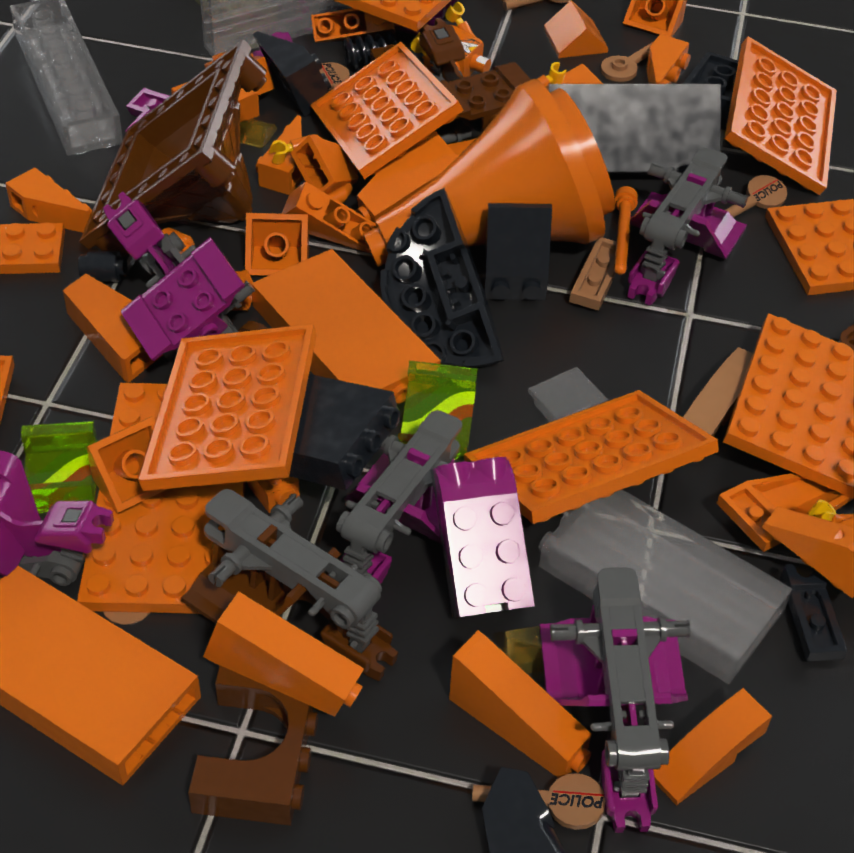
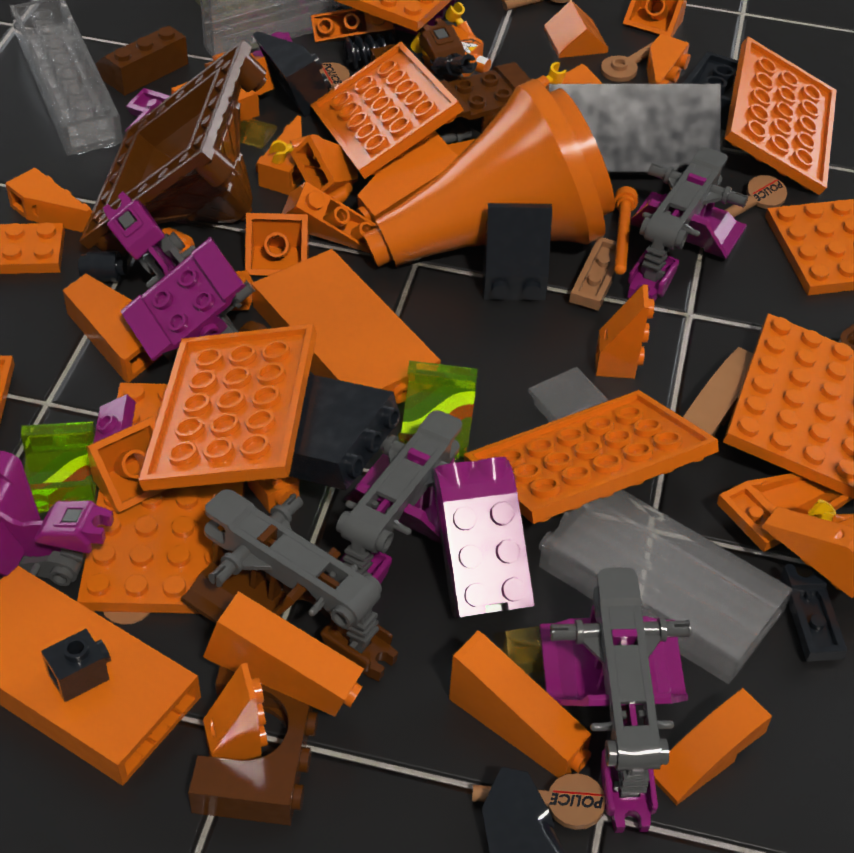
black brick [380,188,504,368] -> none
none -> black brick [41,629,111,702]
none -> reddish brown slope [91,25,189,96]
none -> magenta plate [93,394,136,443]
none -> orange slope [203,663,268,761]
none -> black pin [433,53,477,77]
none -> orange slope [595,284,654,379]

